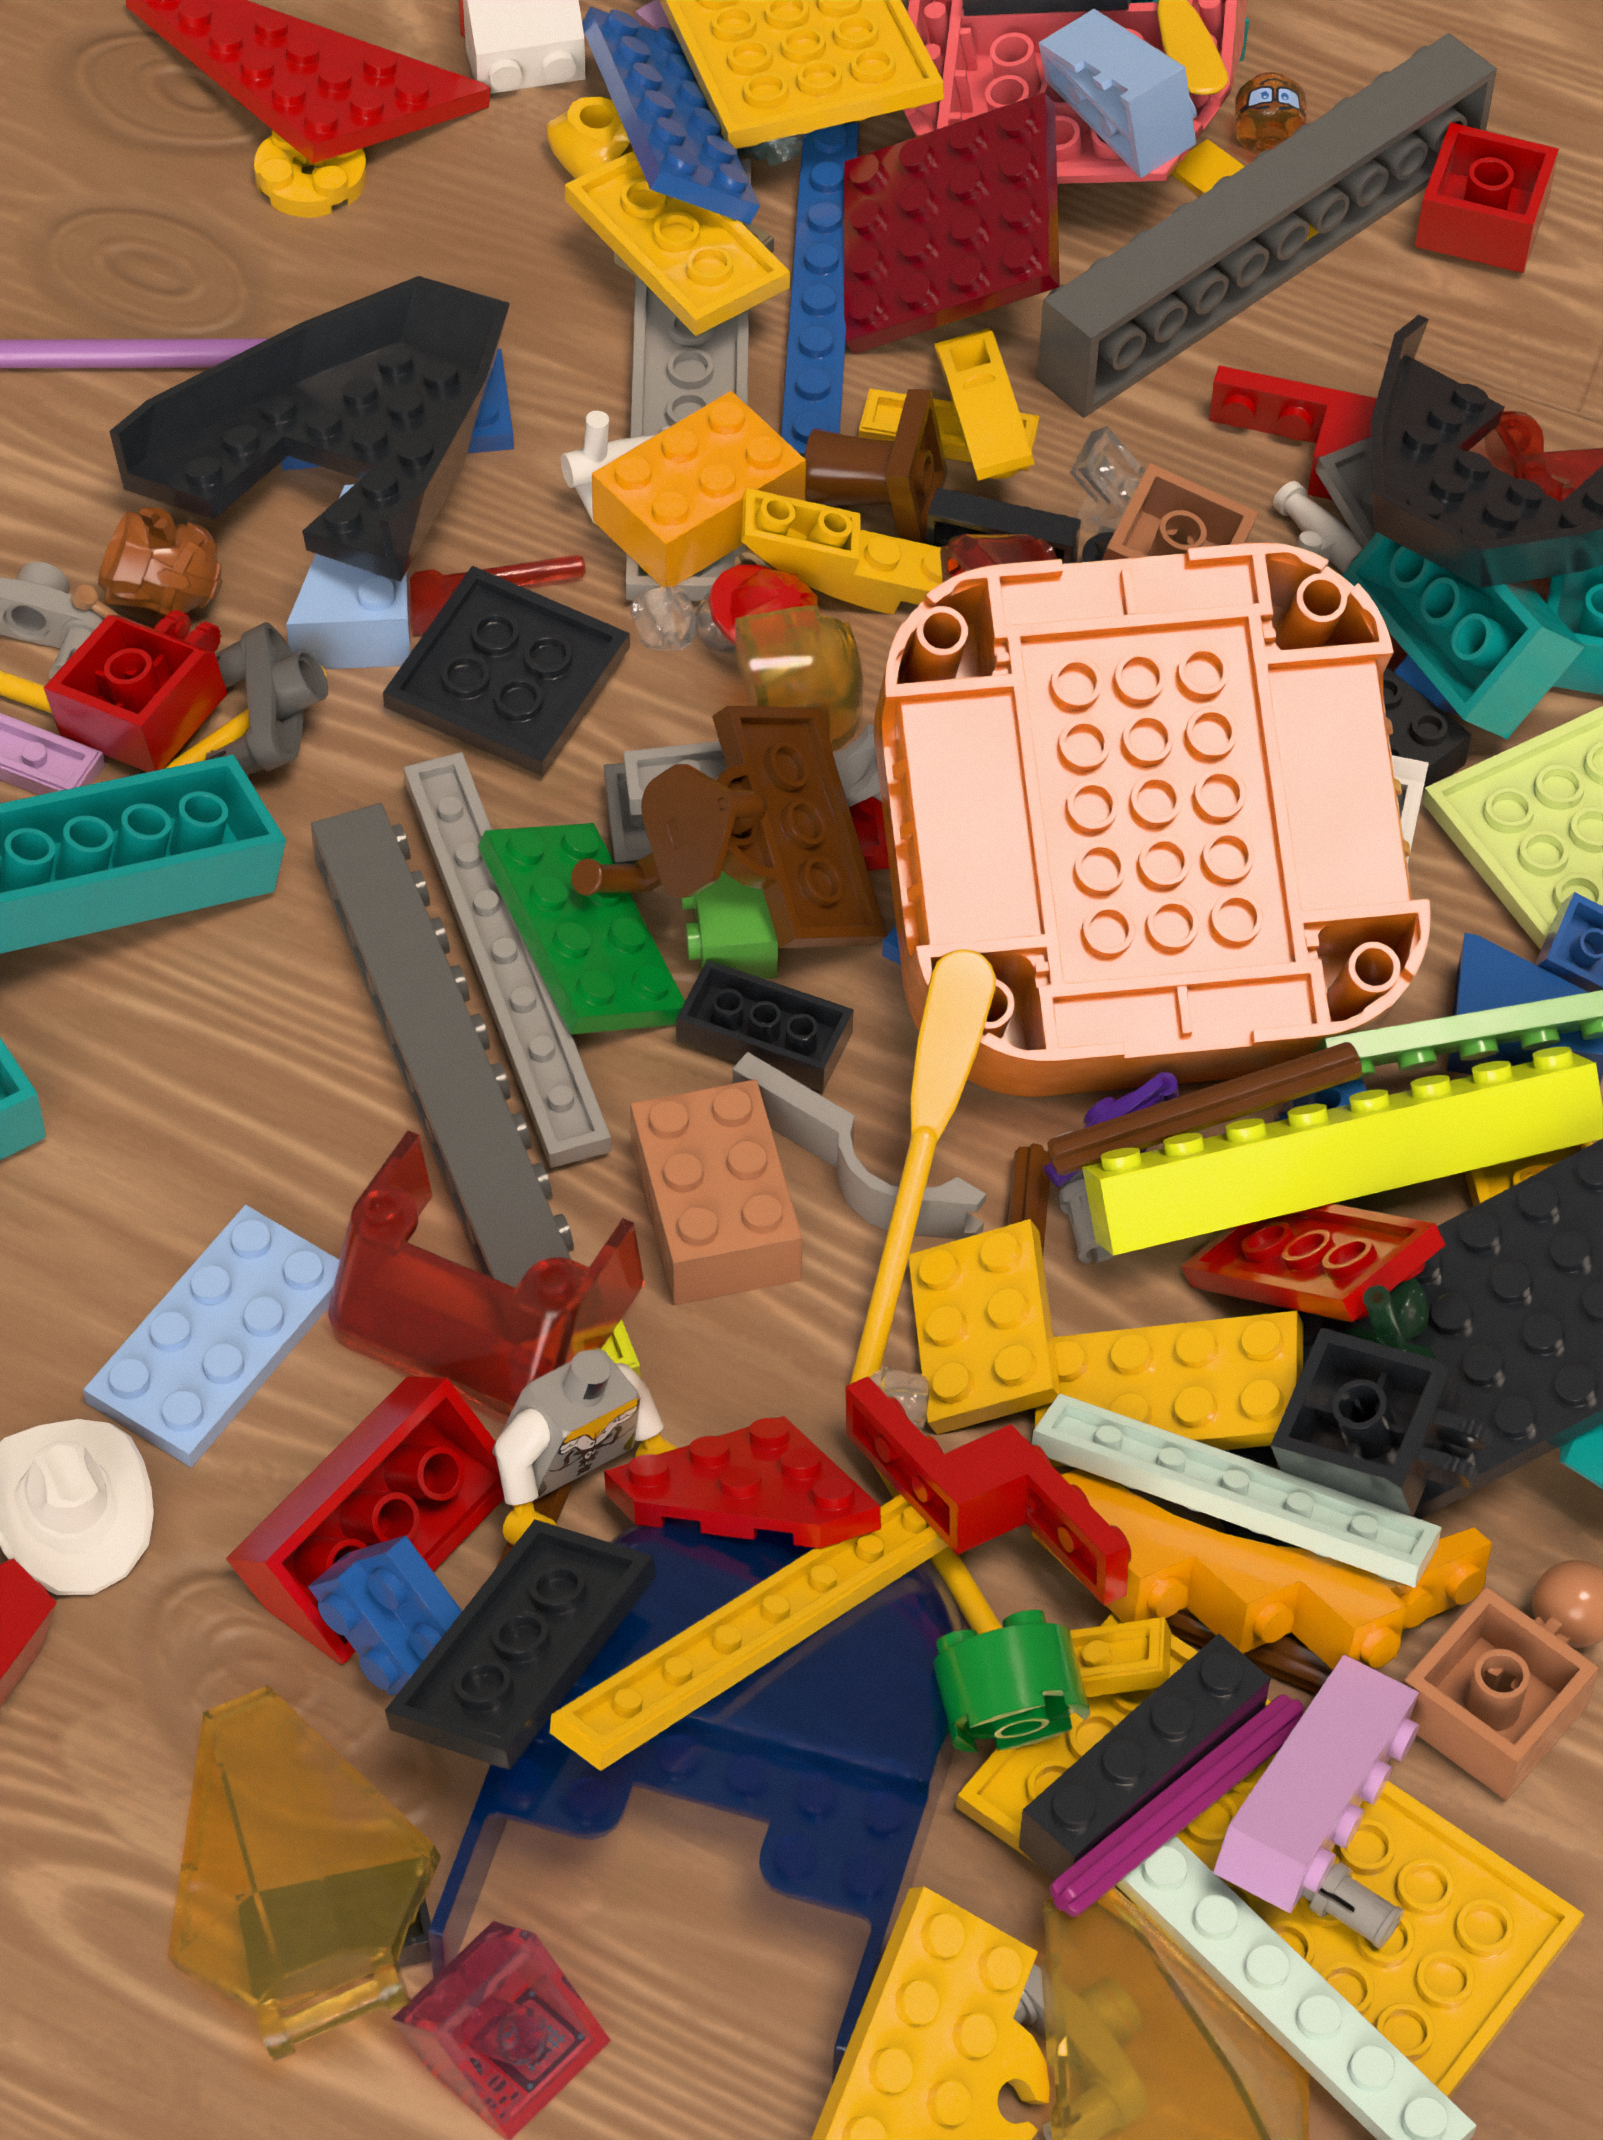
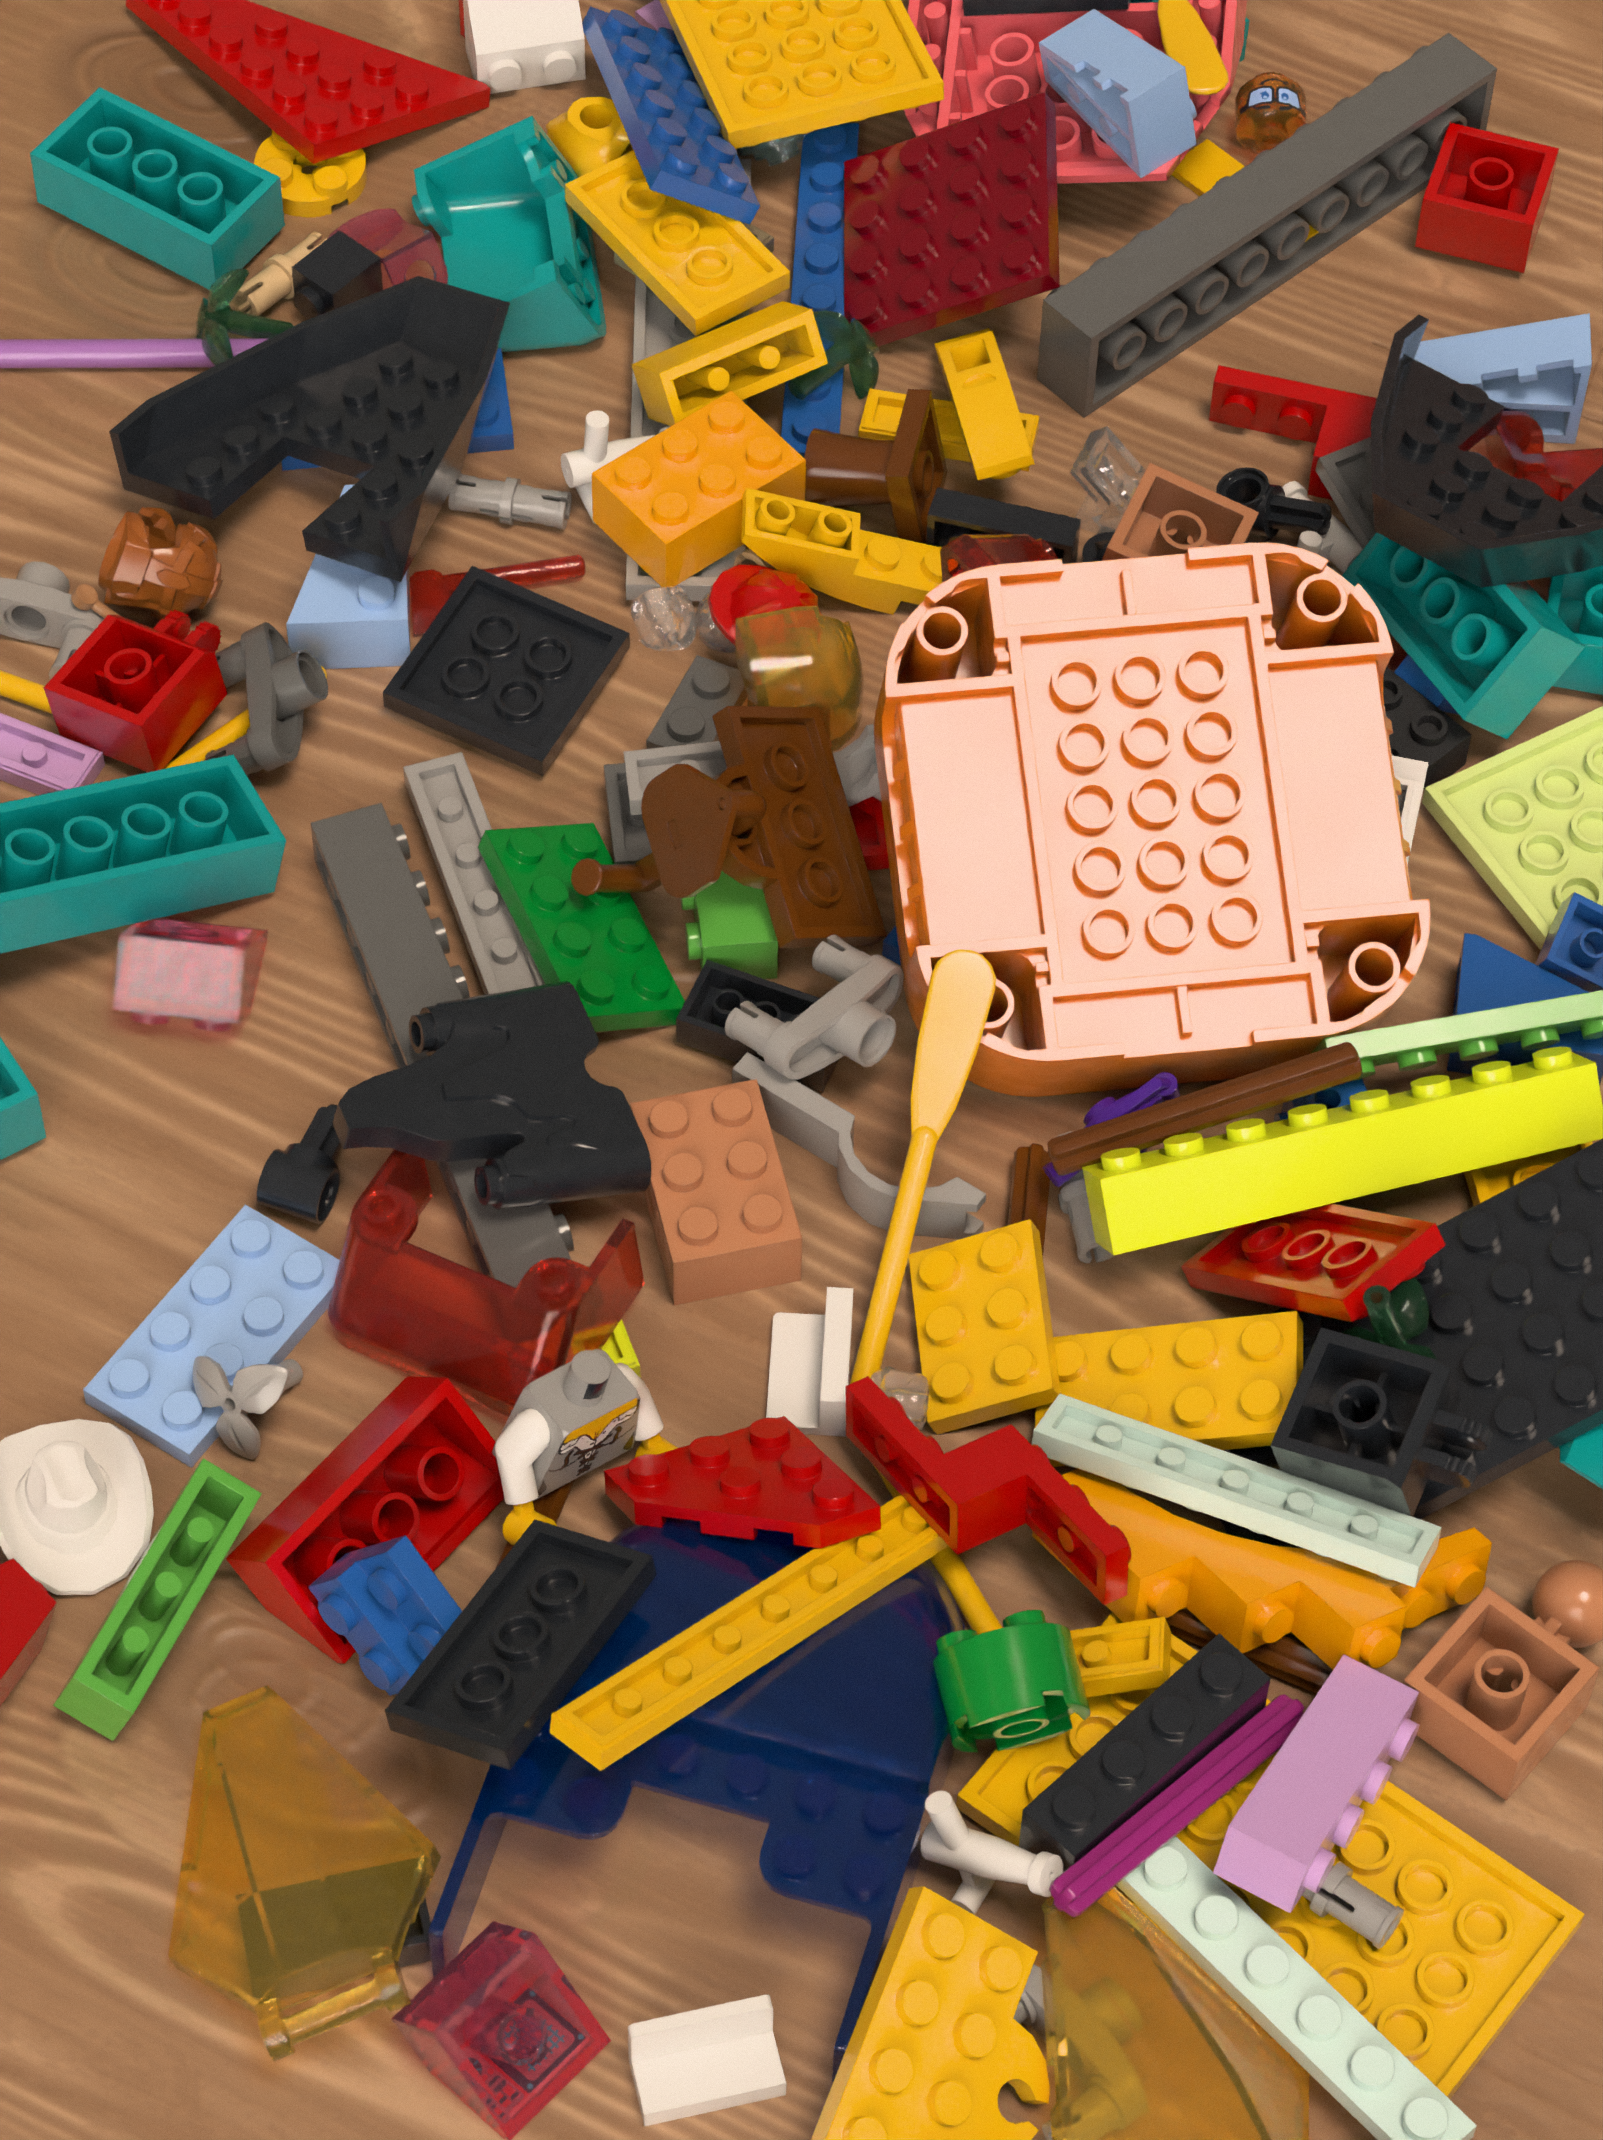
none -> teal brick [30,87,285,294]
none -> bright green brick [53,1458,262,1741]
none -> clear pink slope [113,918,268,1031]
none -> light grey plant [193,1356,303,1460]
none -> clear green plant [196,269,293,365]
none -> tan pin [230,232,327,321]
none -> black axle [257,1104,342,1224]
none -> black brick [292,230,383,320]
none -> clear pink piece [327,208,448,286]
none -> black rock [333,981,651,1209]
none -> teal windscreen [412,116,607,352]
none -> light grey pin [449,473,572,530]
none -> white panel [628,1995,786,2127]
none -> yellow brick [631,301,828,426]
none -> dark grey plate [646,655,752,749]
none -> light grey connector [725,935,904,1080]
none -> white panel [766,1287,854,1437]
none -> clear green plant [788,310,880,400]
none -> white piece [921,1790,1063,1915]
none -> black axle [1216,467,1332,543]
none -> light blue wedge [1414,313,1592,444]

